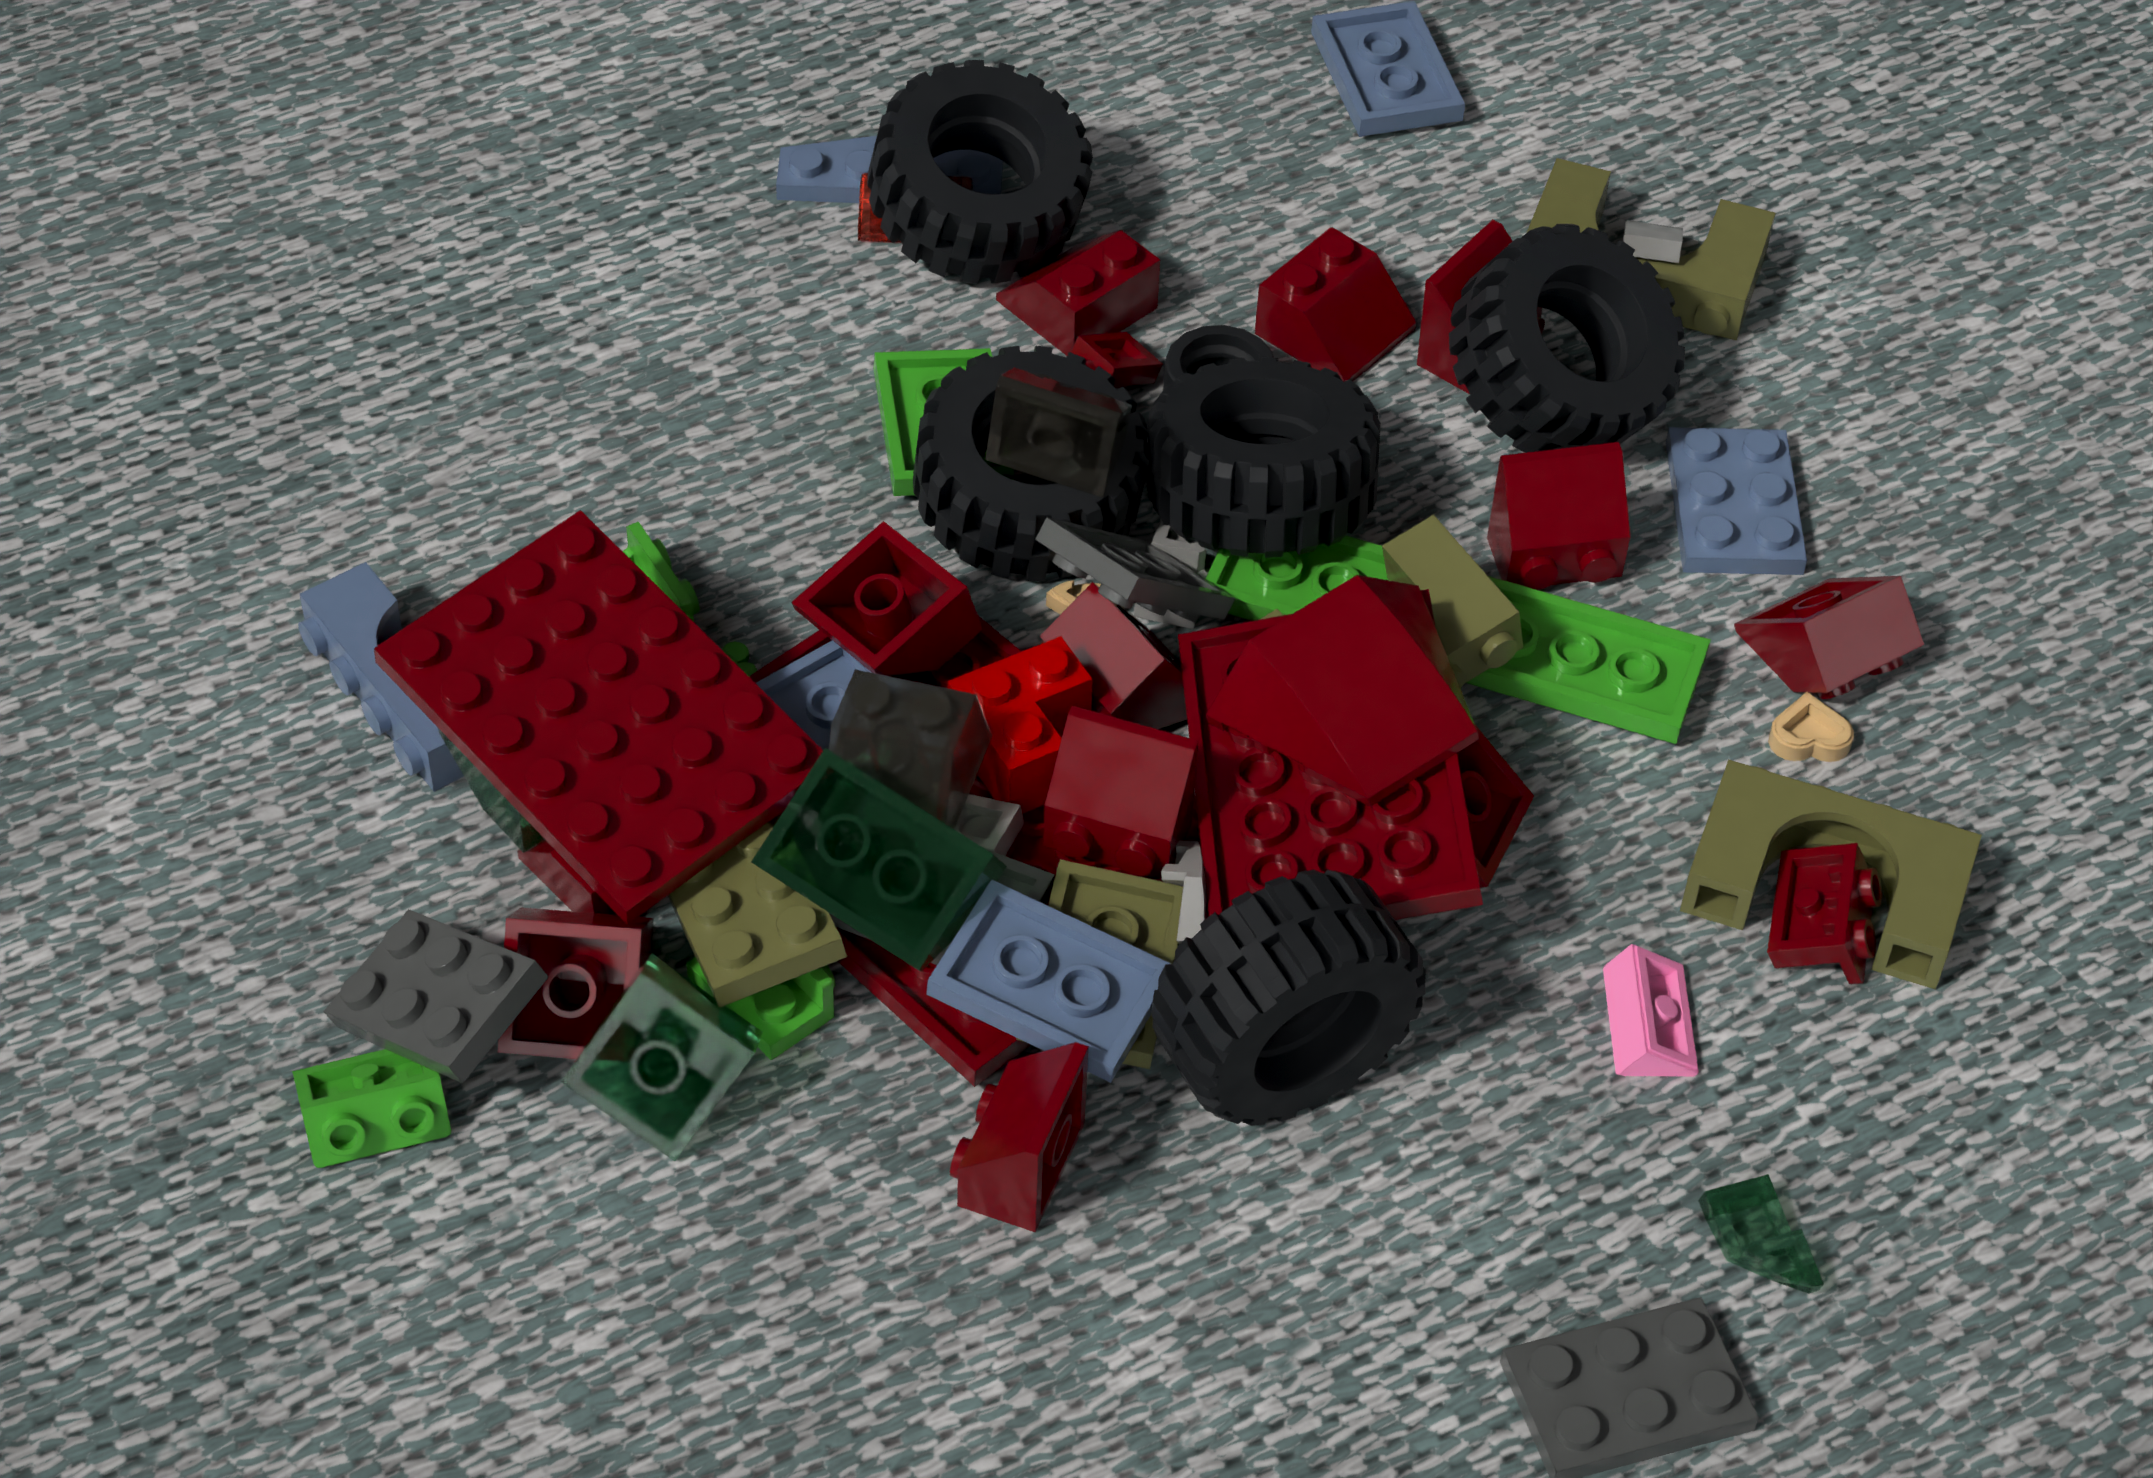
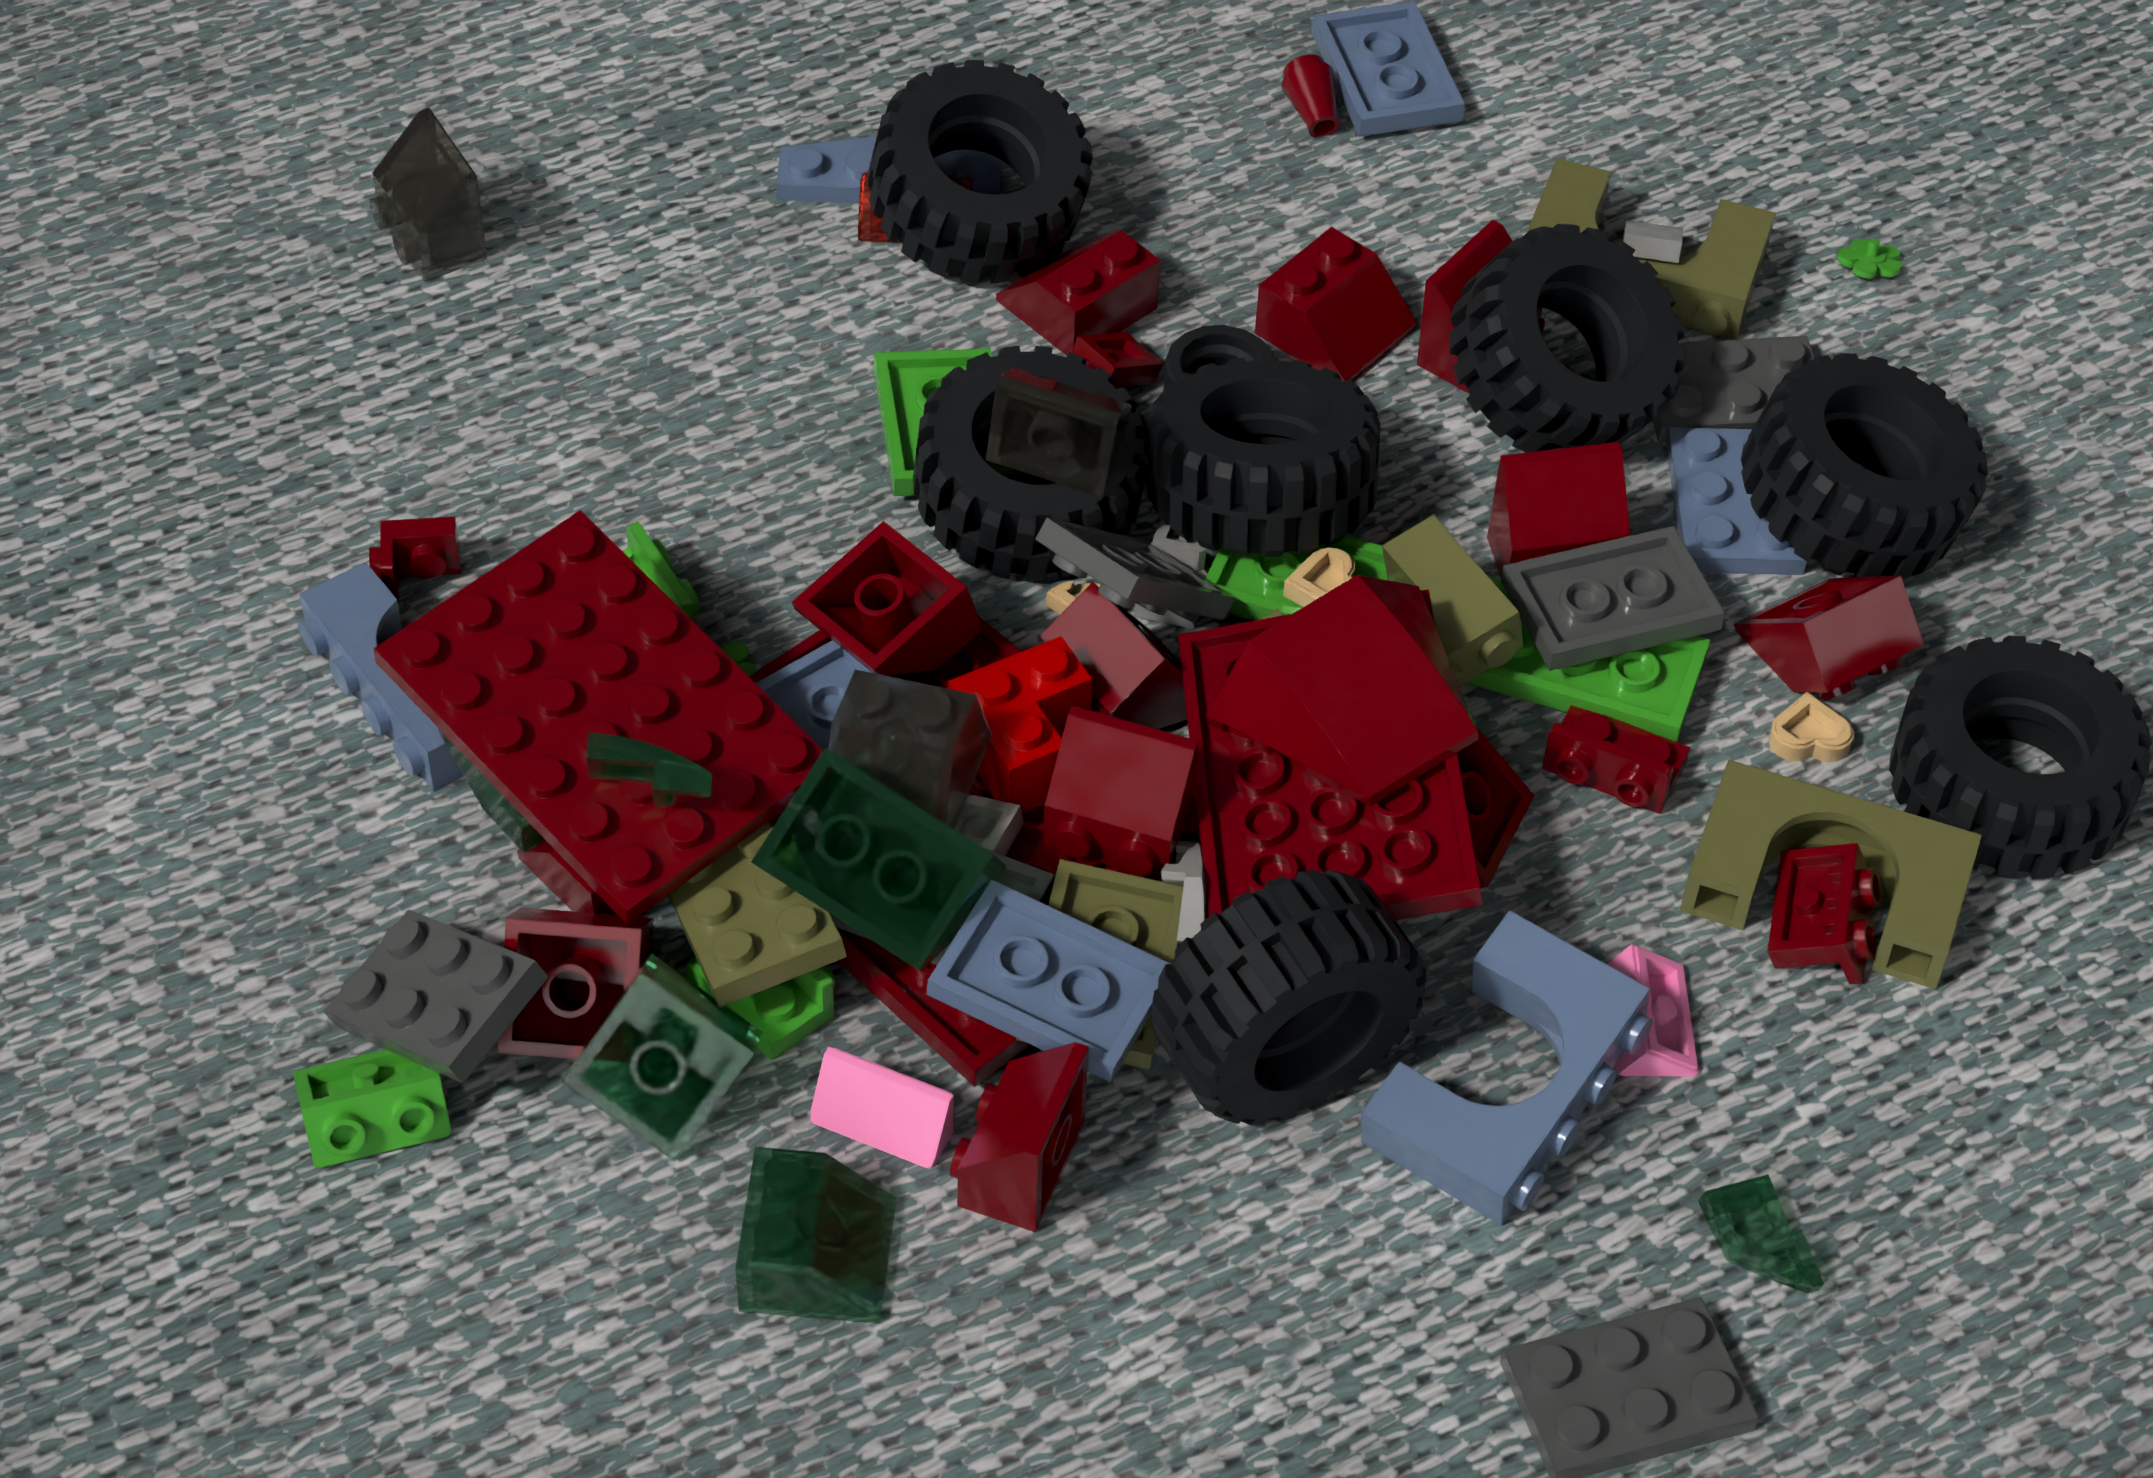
none -> clear smoke slope [369,108,487,282]
none -> dark red bracket [369,516,461,604]
none -> clear green slope [586,732,712,807]
none -> clear green slope [735,1147,897,1324]
none -> bright pink slope [810,1047,954,1168]
none -> dark red cone [1281,54,1340,137]
none -> tan tile [1283,547,1355,607]
none -> sand blue arch [1361,910,1653,1226]
none -> dark grey plate [1501,526,1725,671]
none -> dark red bracket [1542,705,1690,814]
none -> dark grey plate [1652,336,1815,443]
none -> black tyre [1741,353,1988,579]
none -> bright green plant [1837,238,1902,279]
none -> black tyre [1889,635,2152,880]

